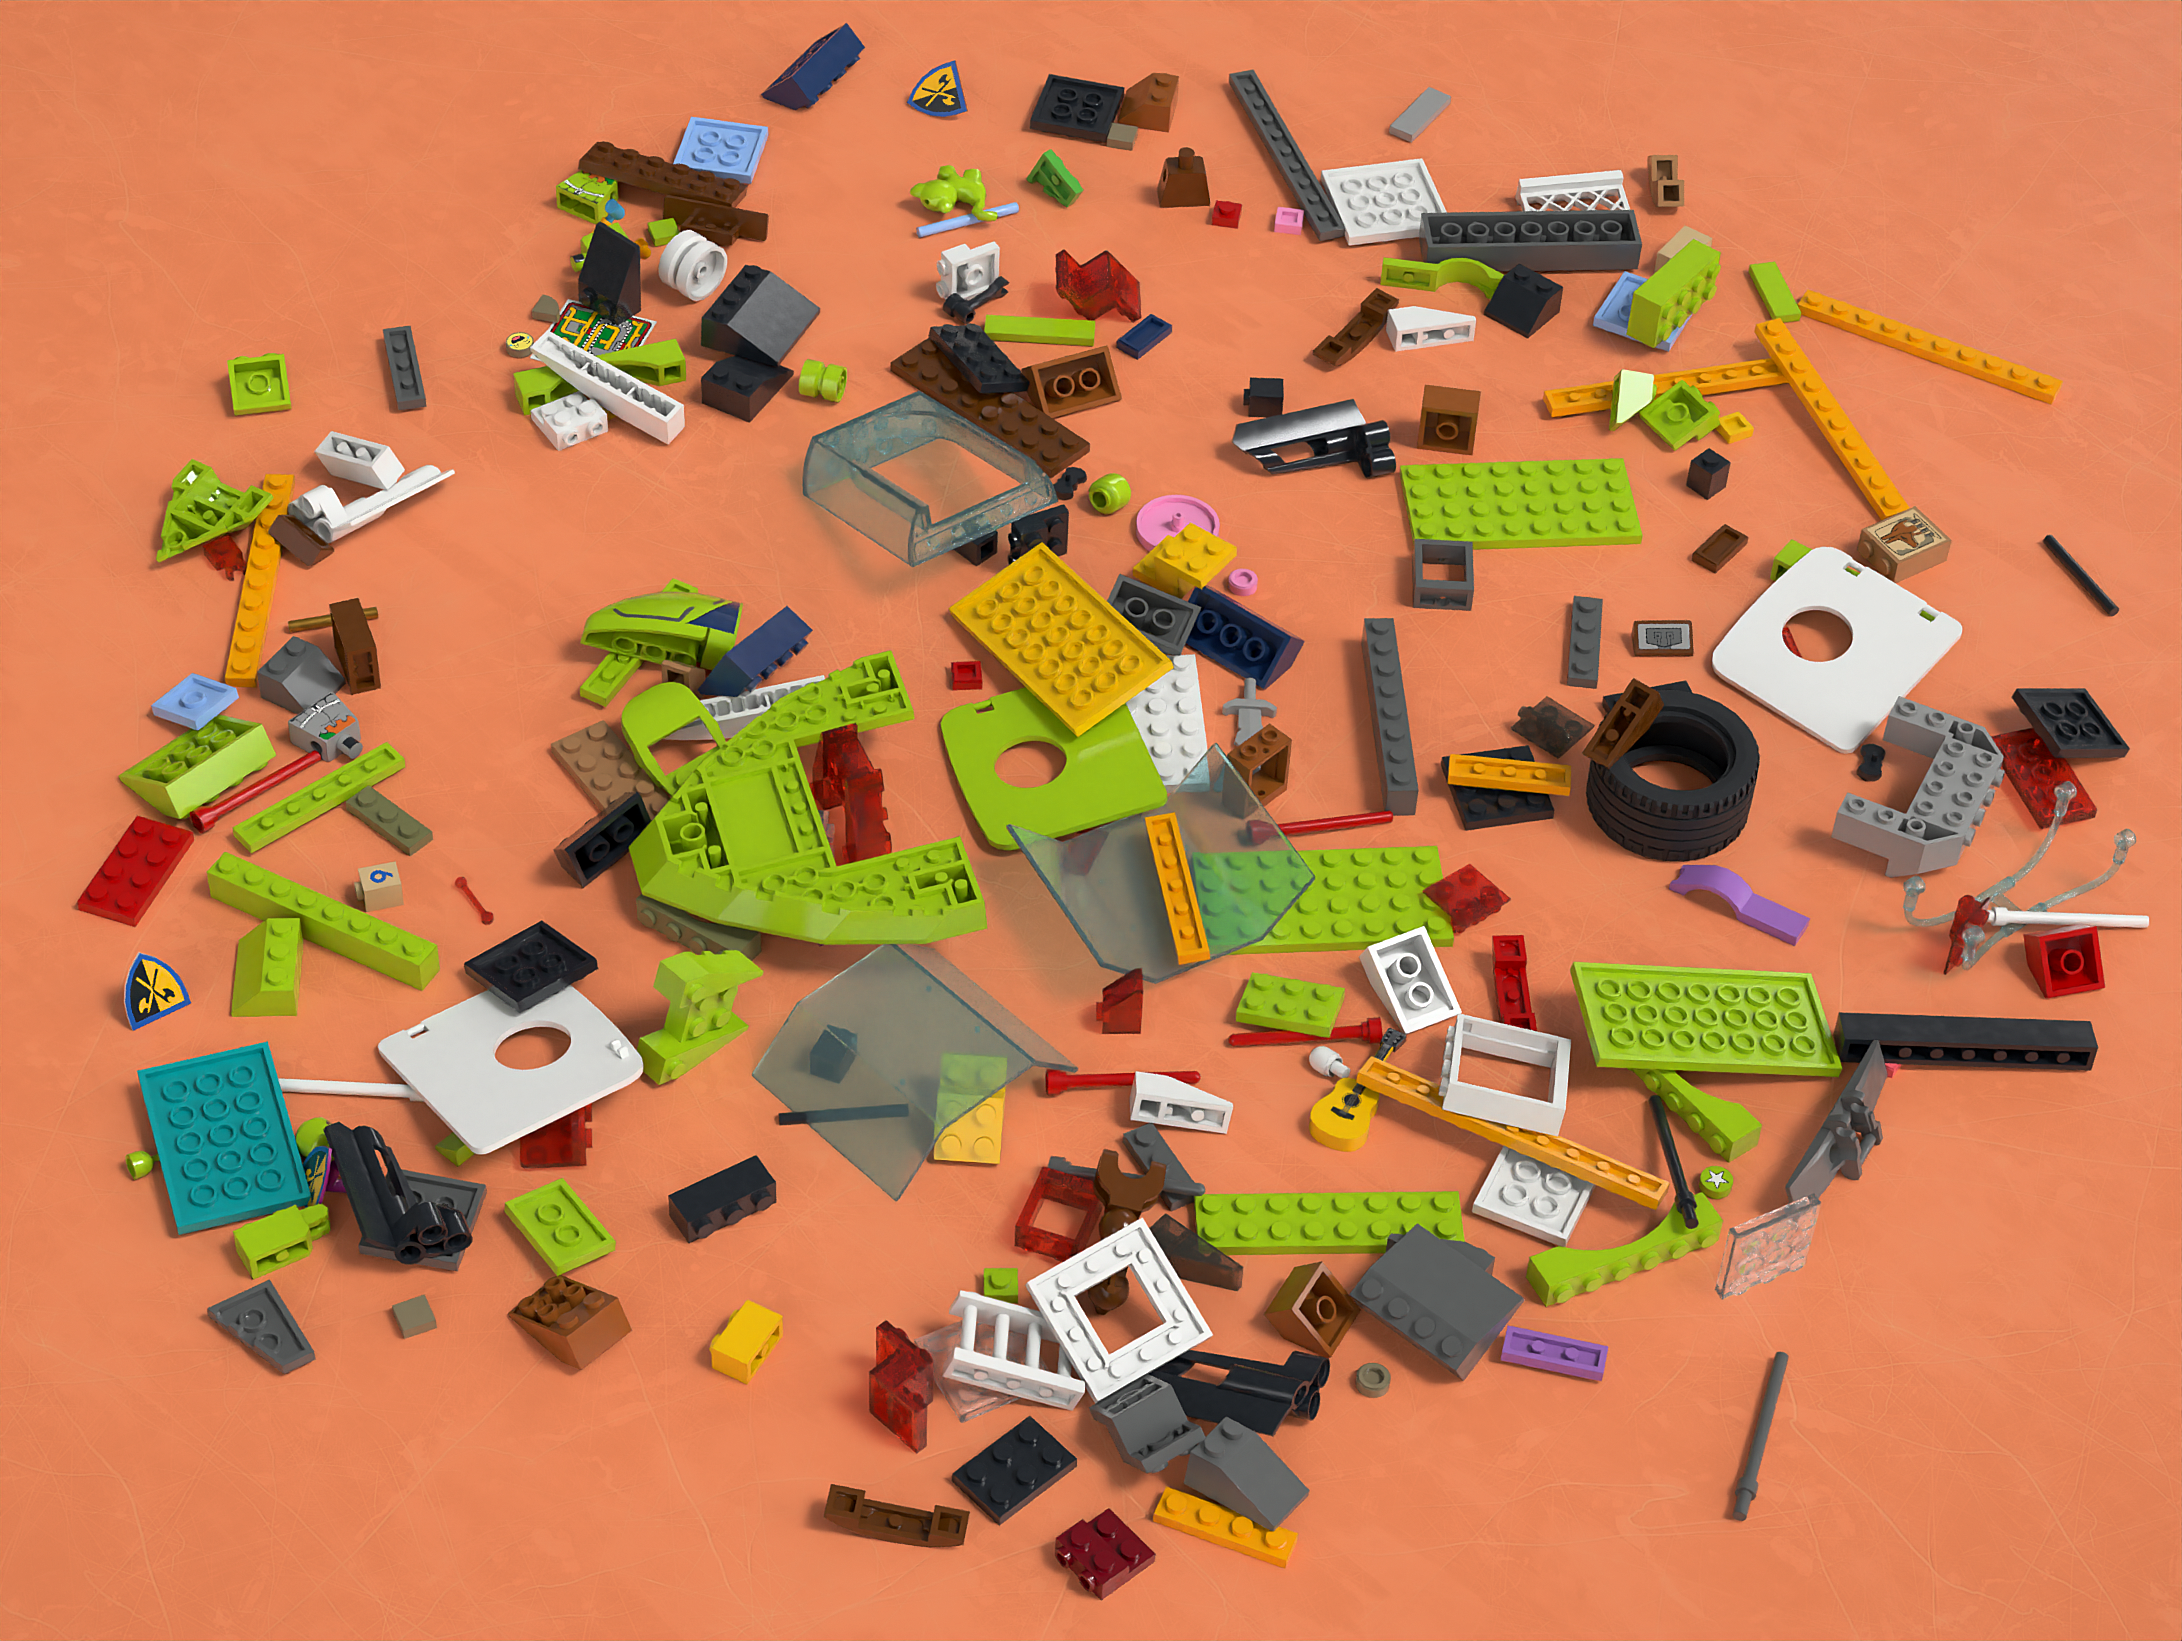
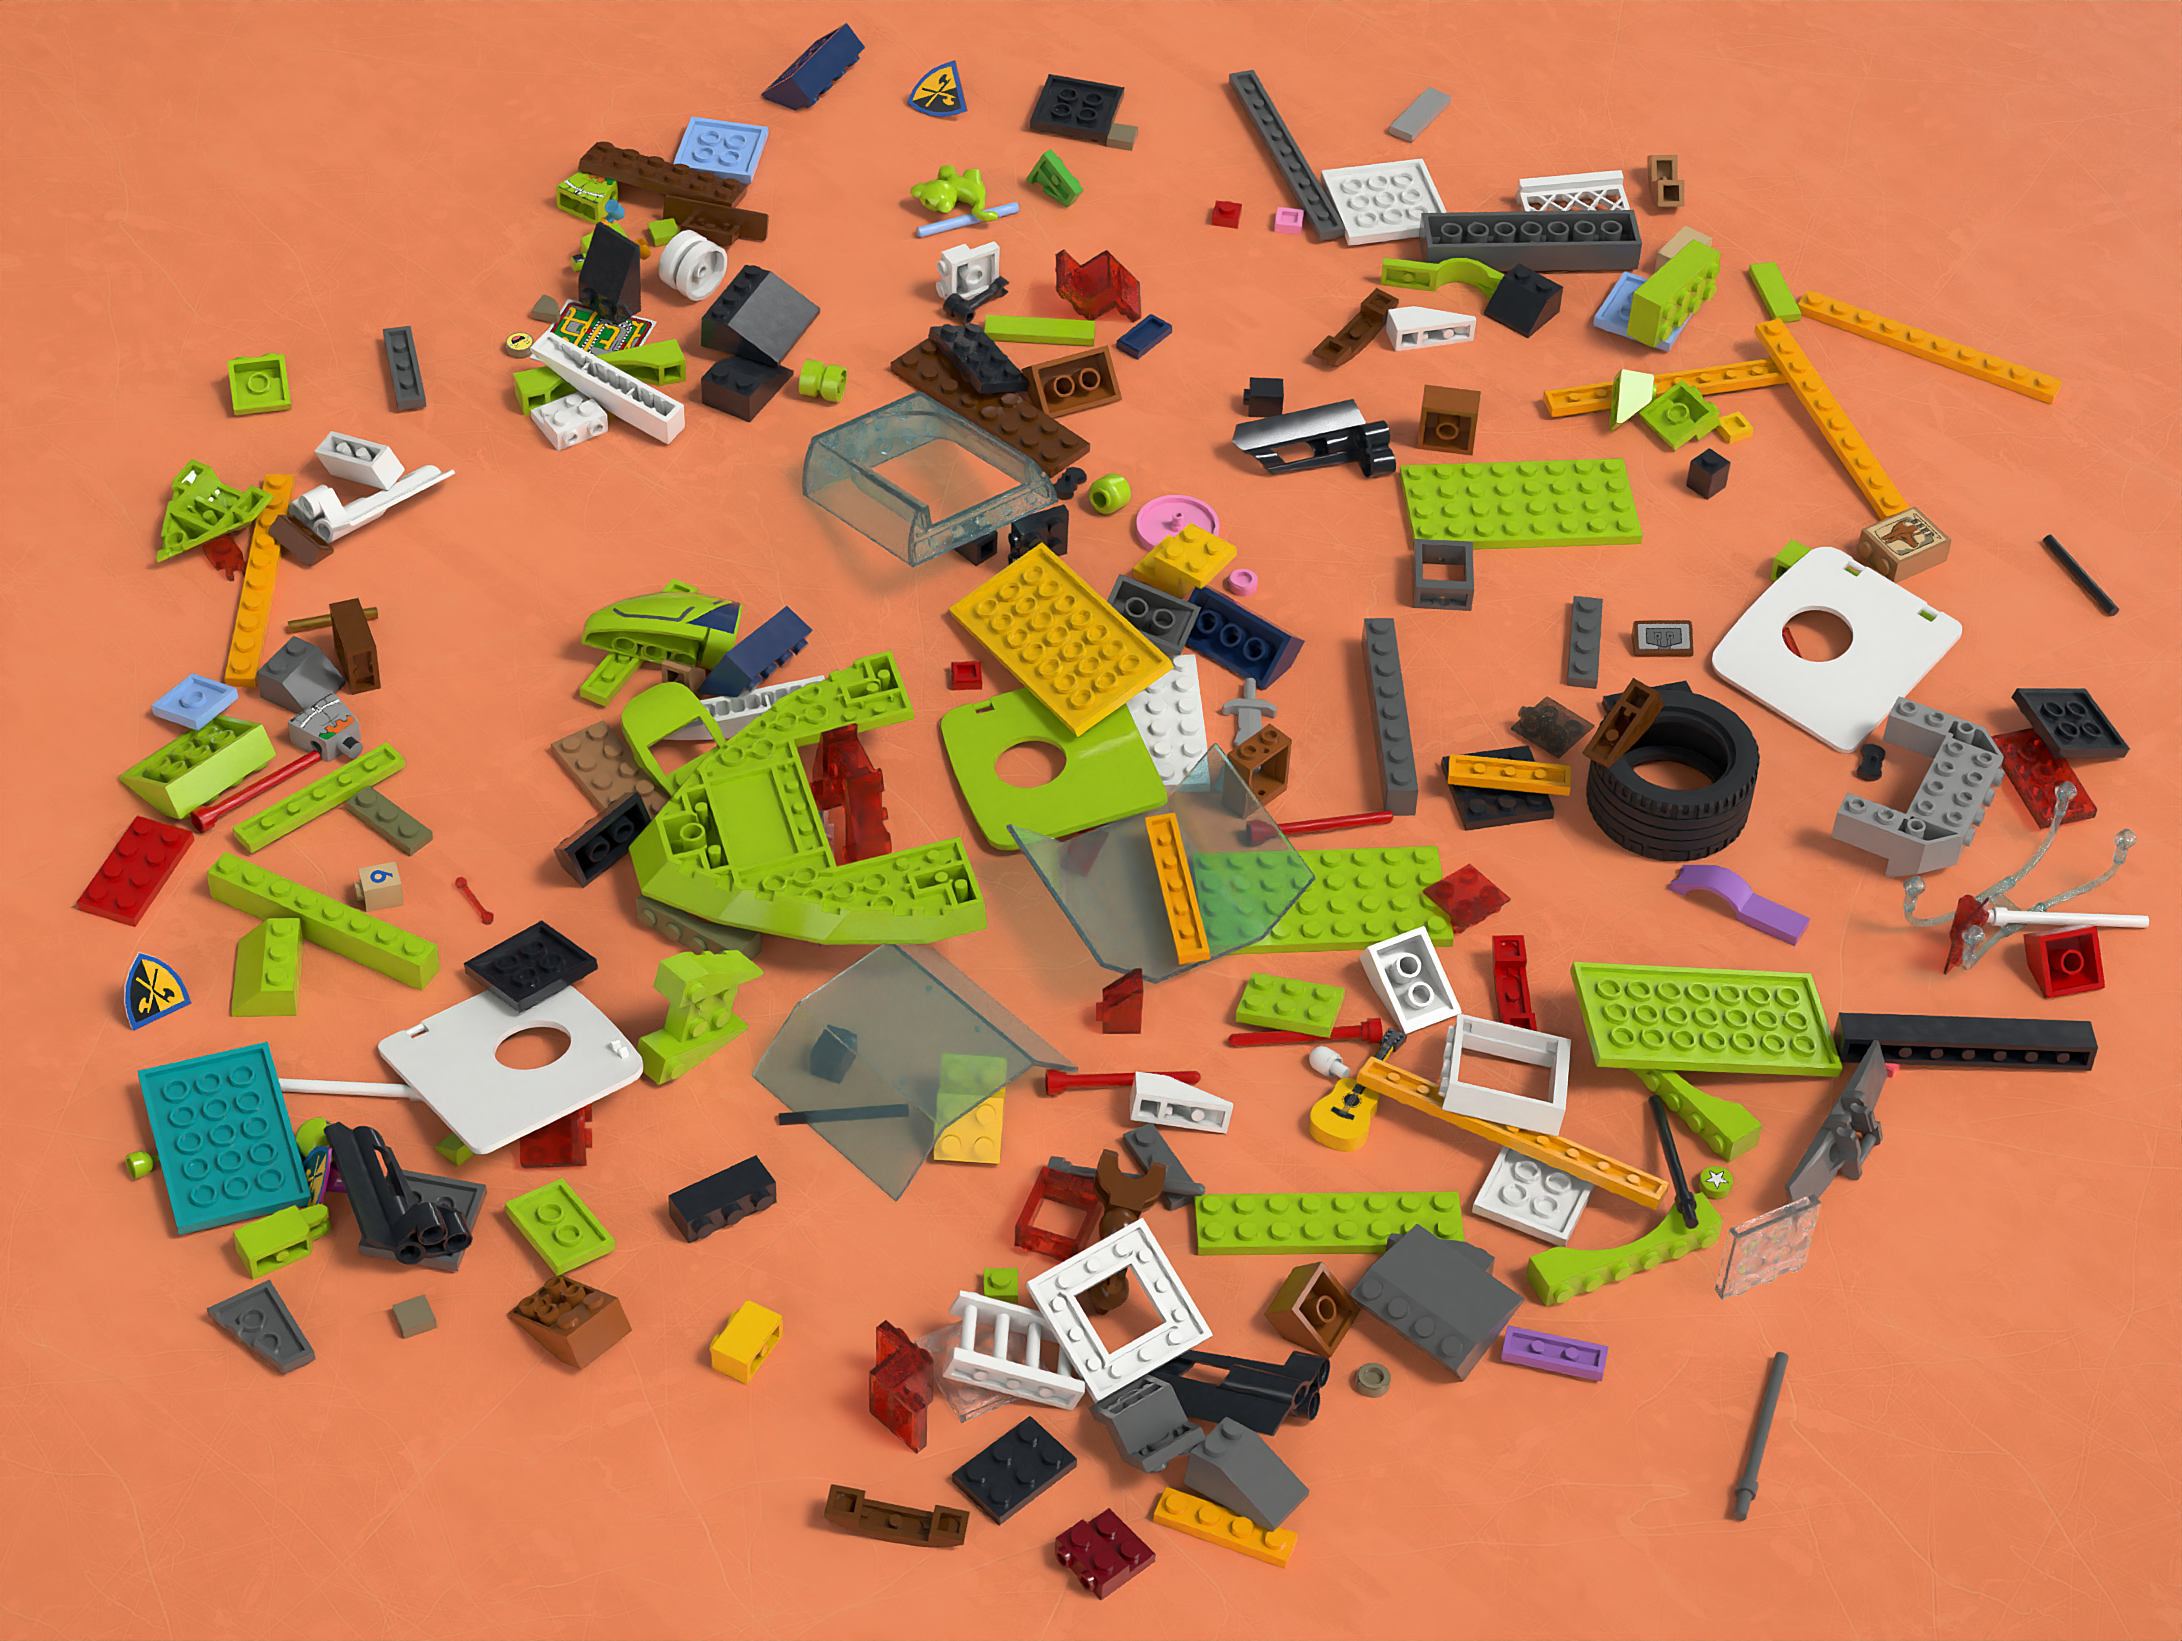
dark orange slope [1118,72,1179,133] -> none
clear smoke slope [1149,1213,1244,1291] -> none
reddish brown torso [1157,147,1210,208] -> none
reddish brown tile [1691,524,1748,574] -> none

